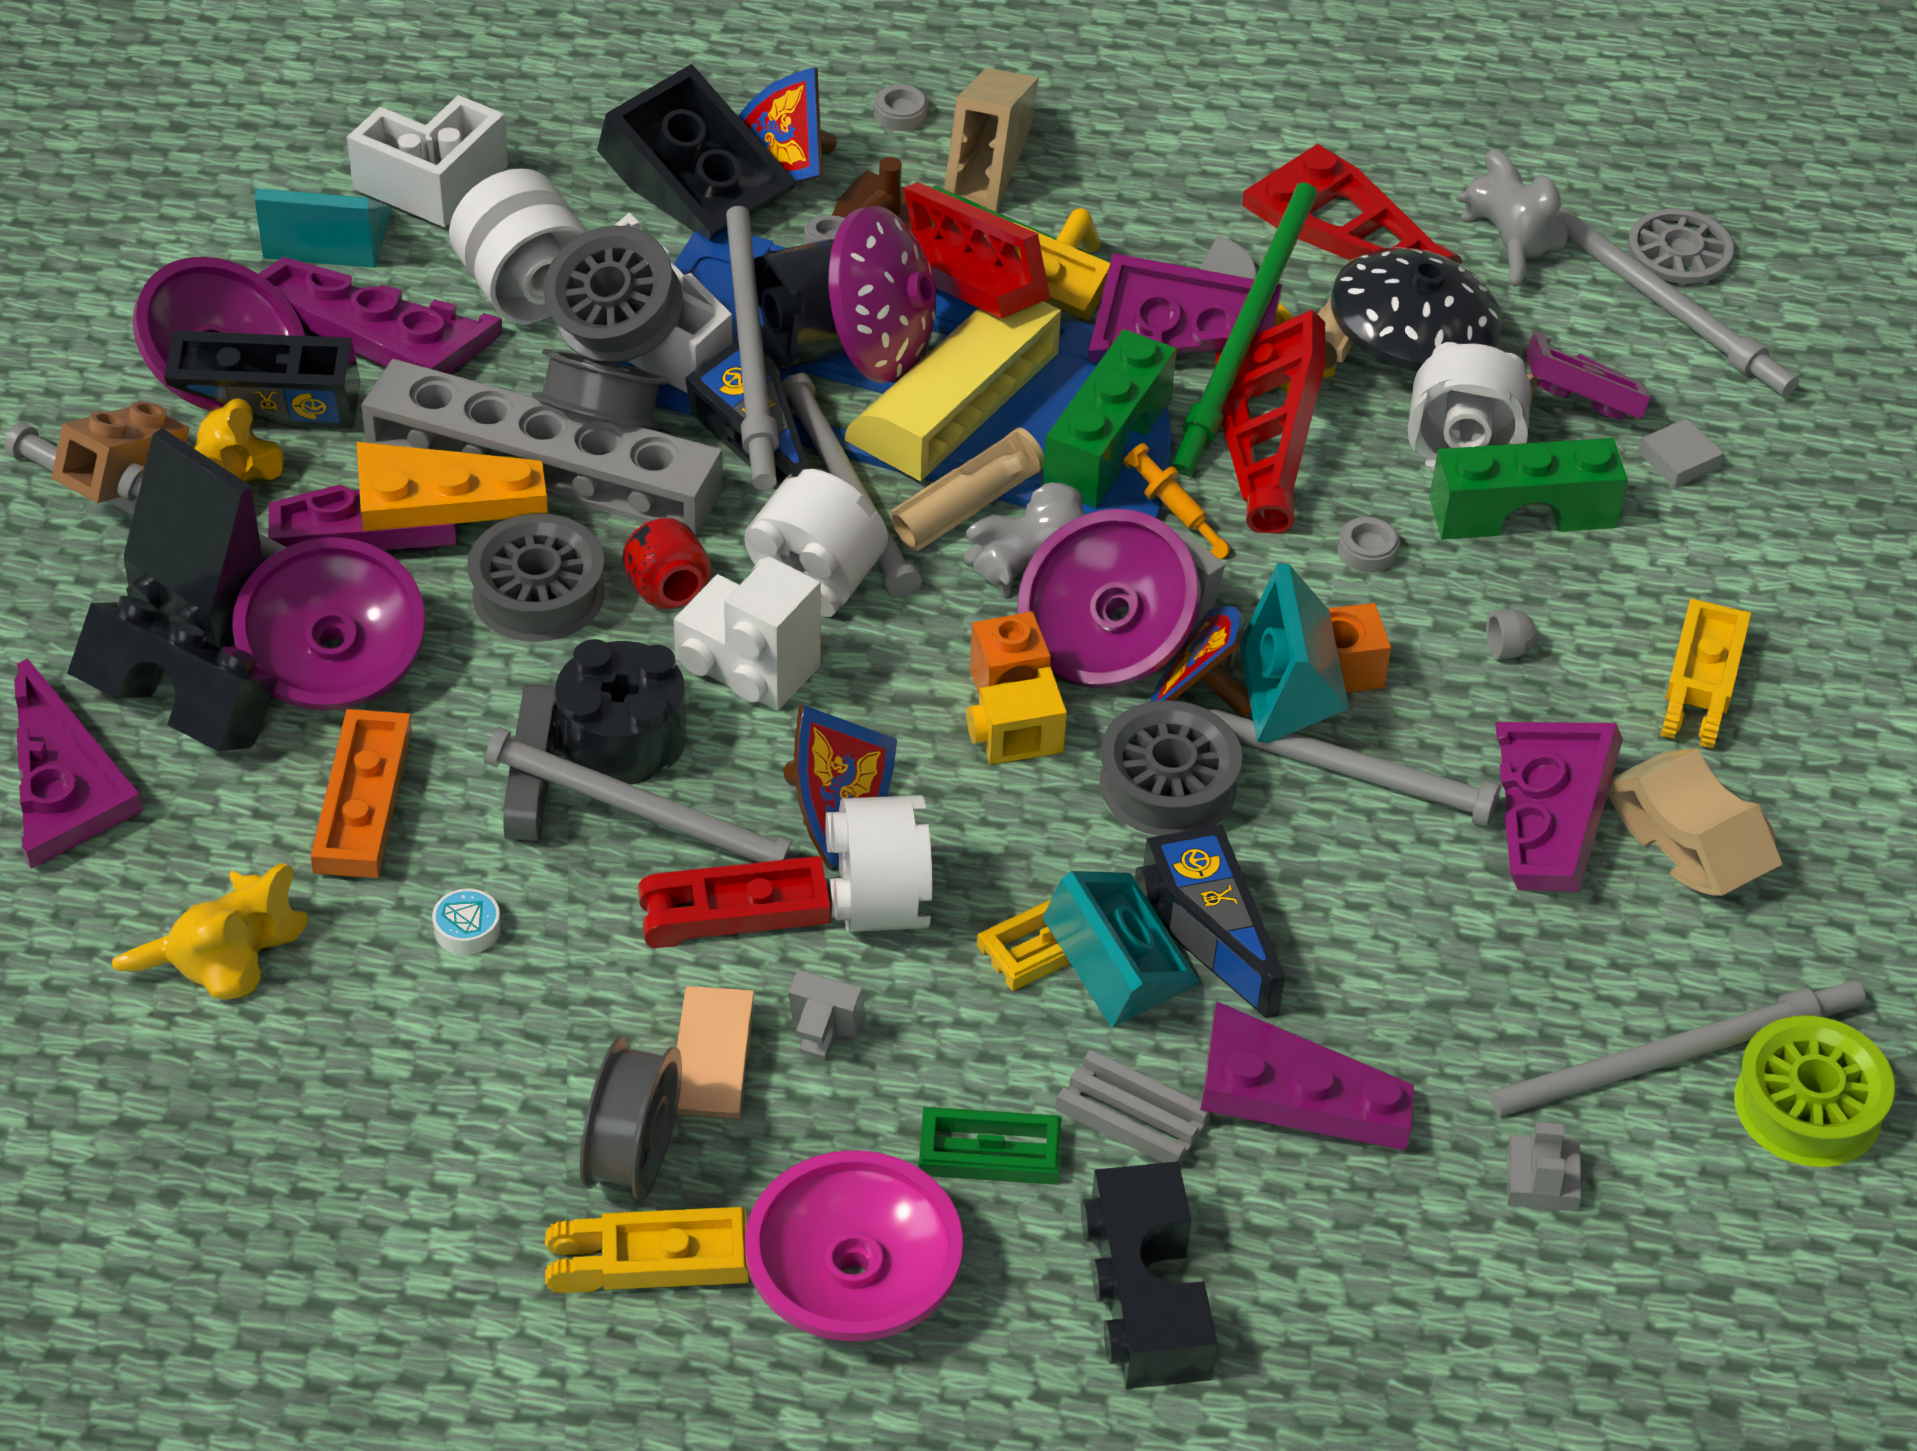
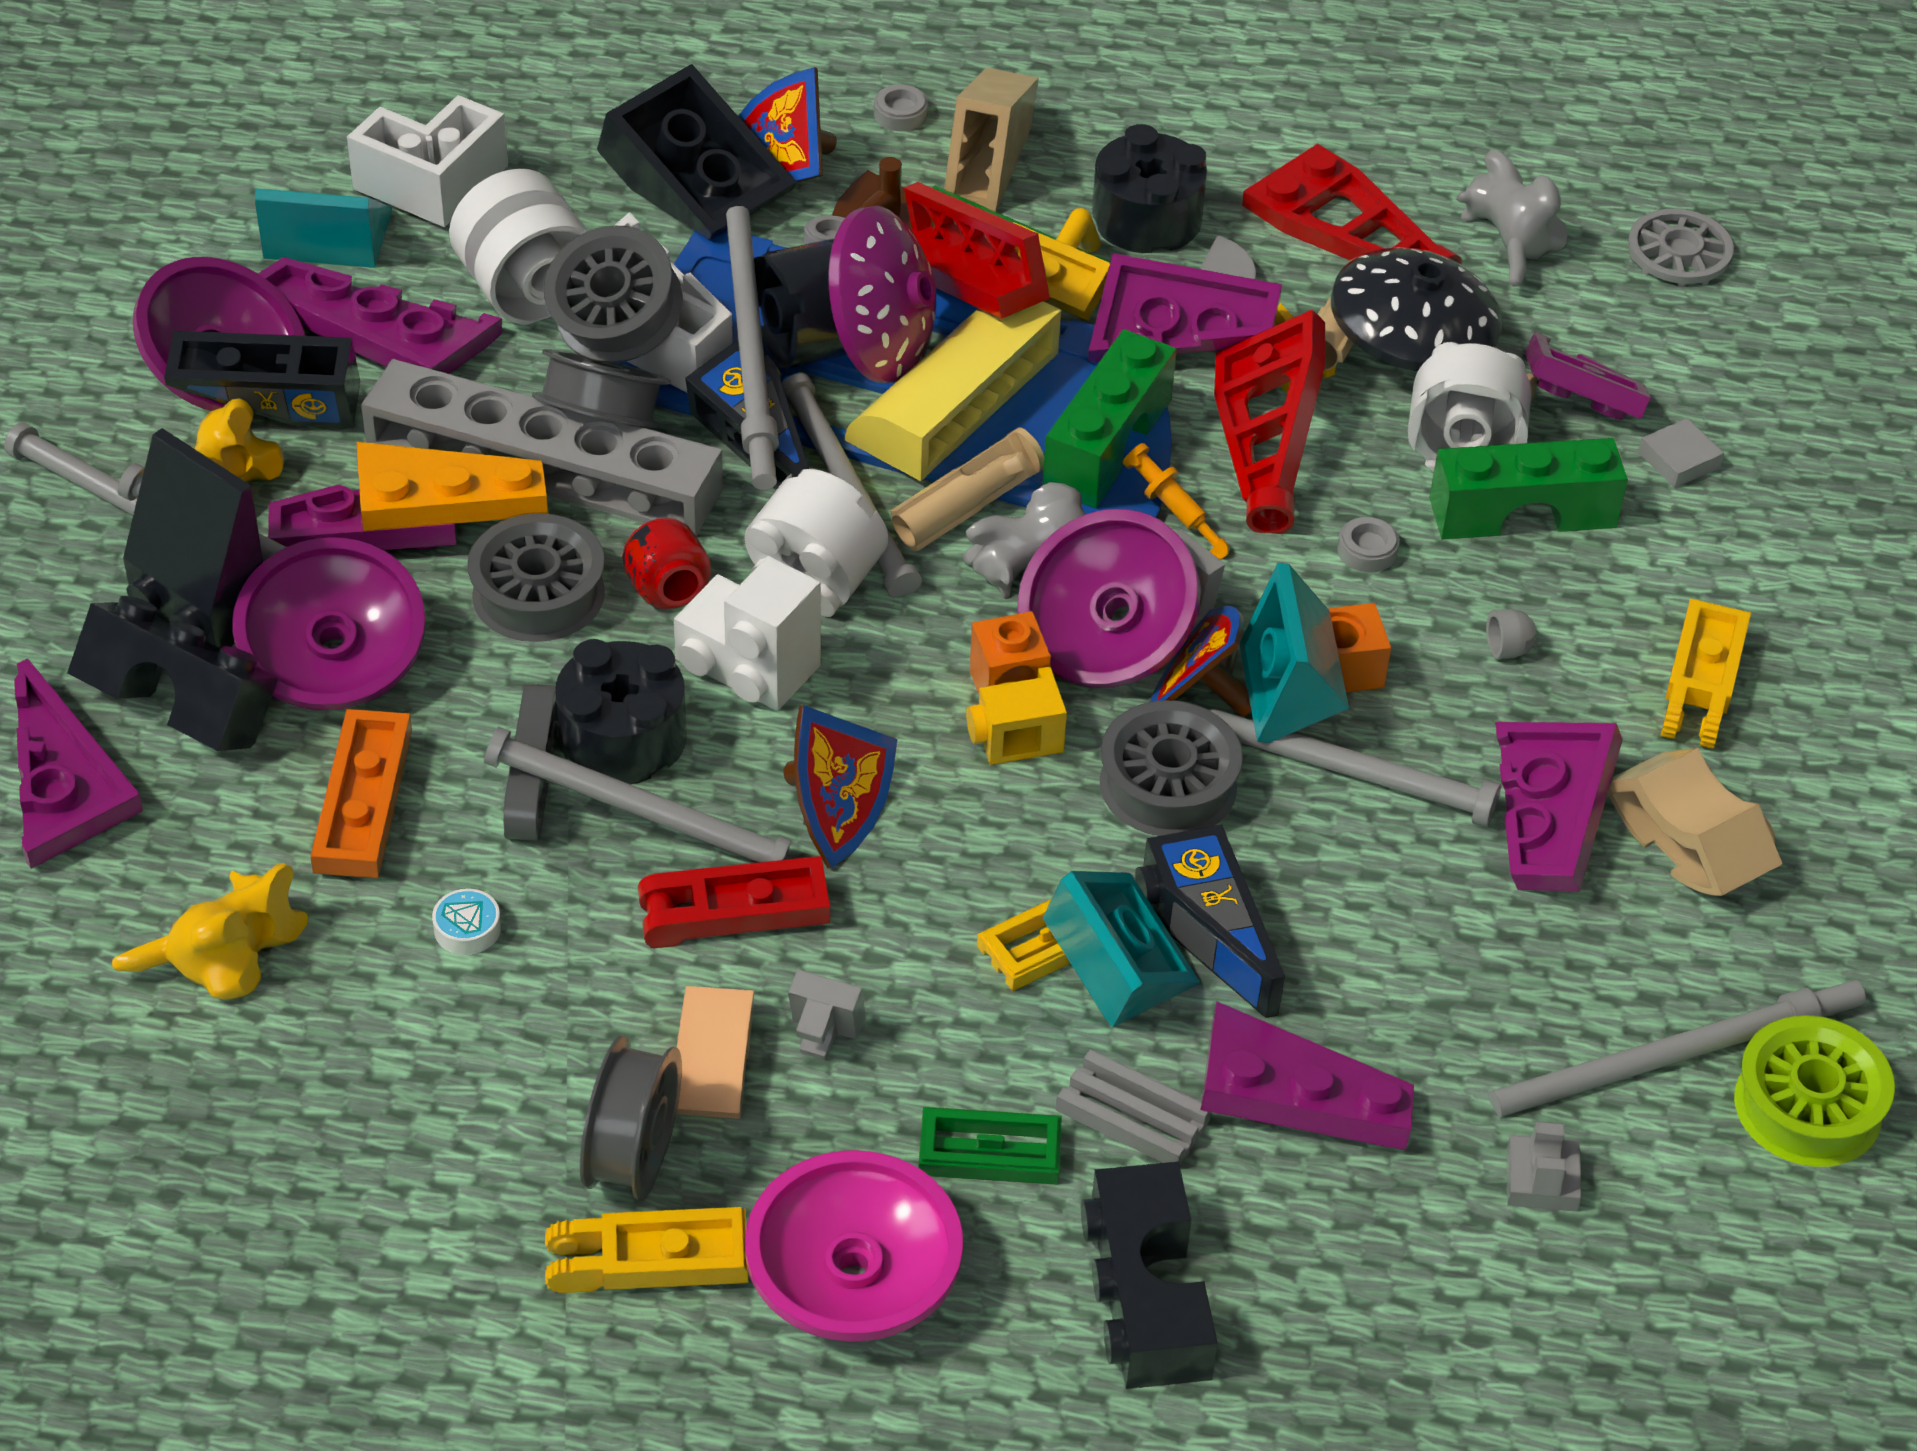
medium nougat brick [51,401,190,504] -> none
white brick [826,795,932,932] -> none
green bar [1170,183,1318,477] -> none
light grey bar [1555,206,1799,397] -> none
none -> black brick [1092,124,1207,253]

